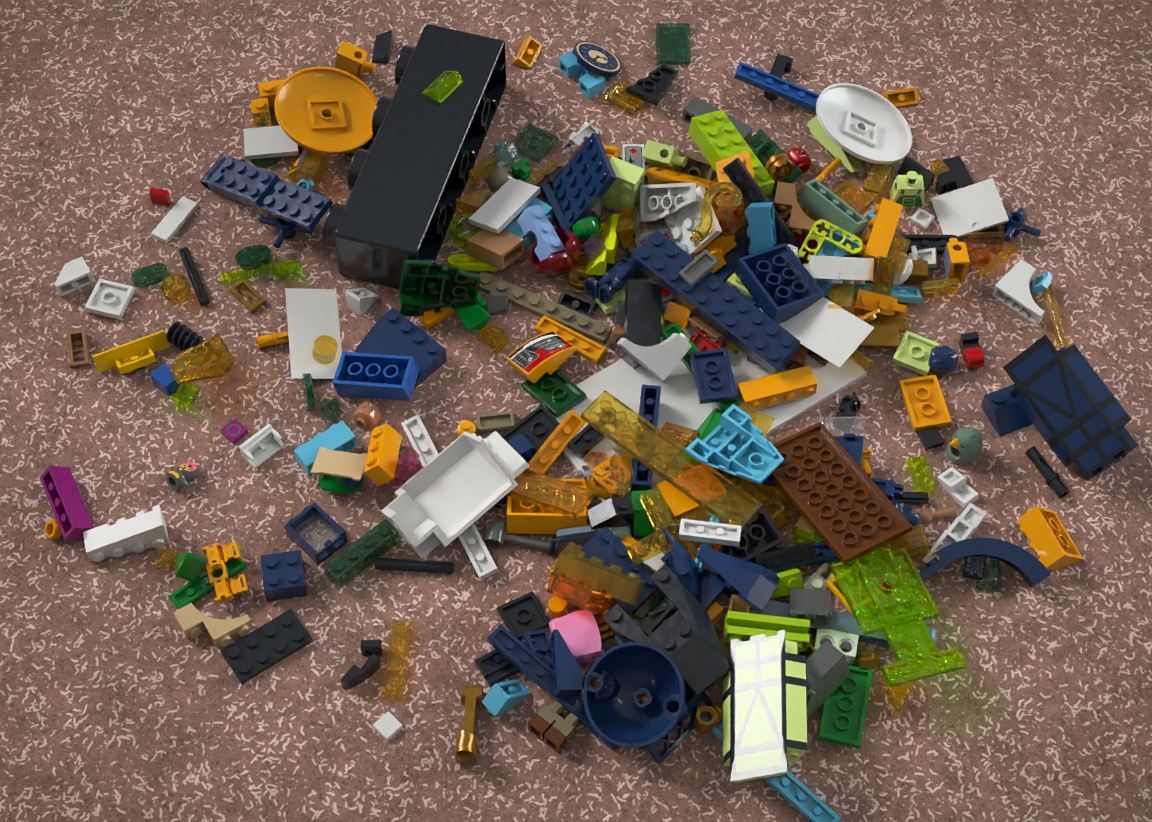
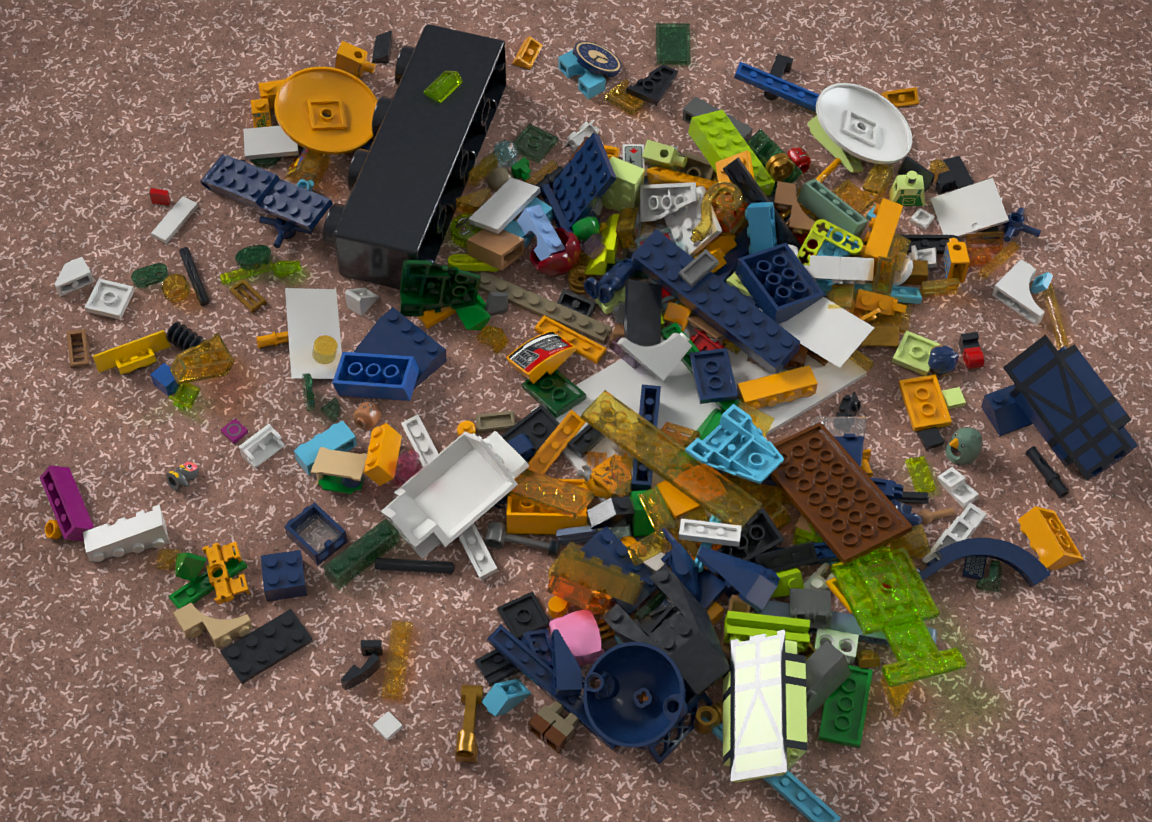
none -> yellowish green tile [942,387,966,409]

